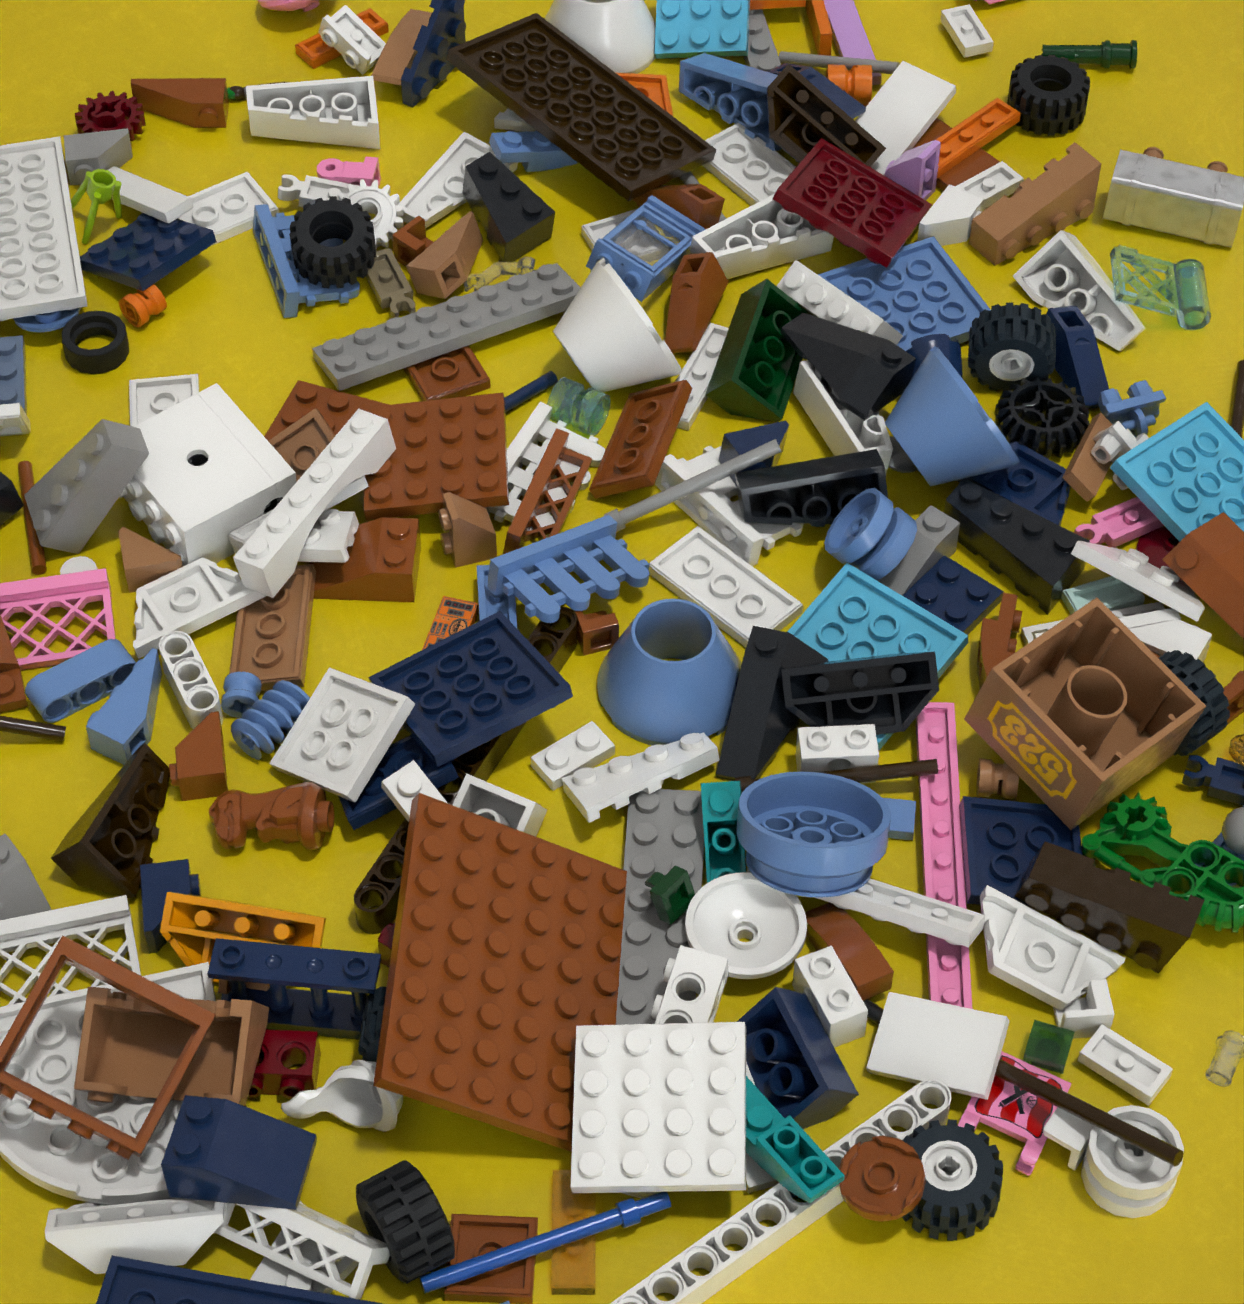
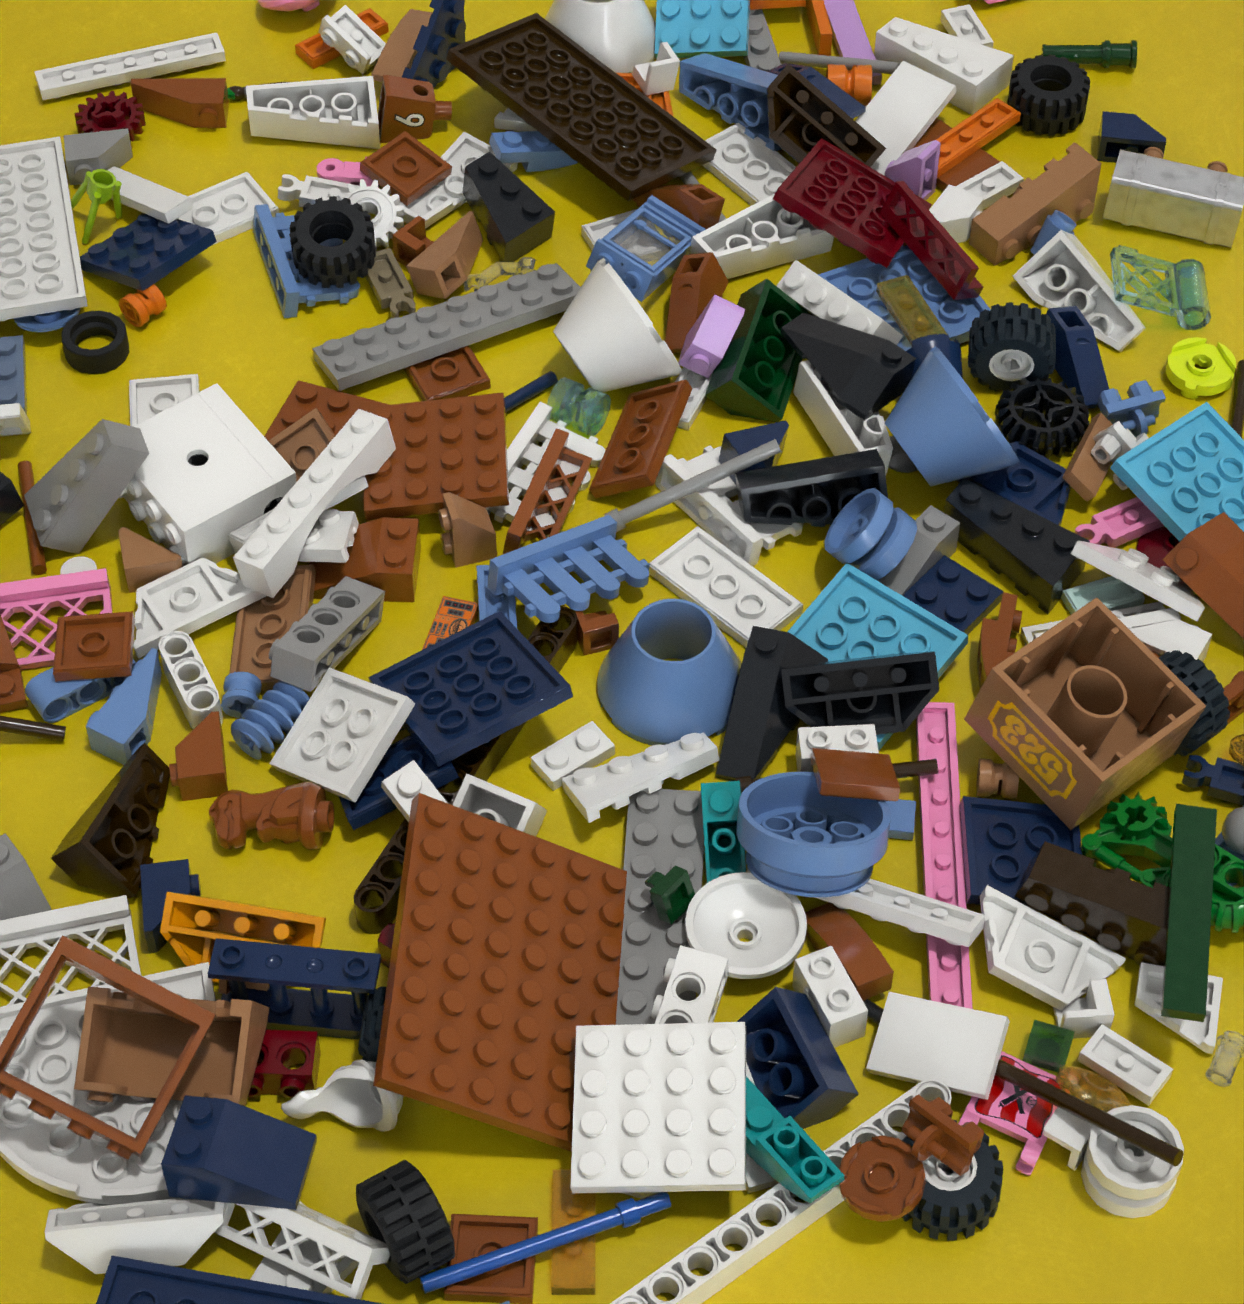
none -> white plate [34,32,226,100]
none -> dark orange tile [53,611,135,682]
none -> light grey brick [269,576,385,692]
none -> dark orange tile [360,131,452,206]
none -> dark orange torso [378,75,452,143]
none -> white panel [632,42,680,95]
none -> lavender slope [678,294,745,378]
none -> dark orange tile [810,748,900,802]
none -> white wedge [874,17,1014,115]
none -> clear yellow tile [876,275,952,344]
none -> dark red fence [879,181,984,300]
none -> dark orange hips [901,1094,984,1176]
none -> medium blue cone [1030,210,1077,255]
none -> clear yellow wheel [1055,1066,1130,1112]
none -> dark blue slope [1097,111,1166,163]
none -> white wing [1134,962,1223,1054]
none -> dark green tile [1161,804,1217,1022]
none -> neon yellow plate [1165,337,1236,399]

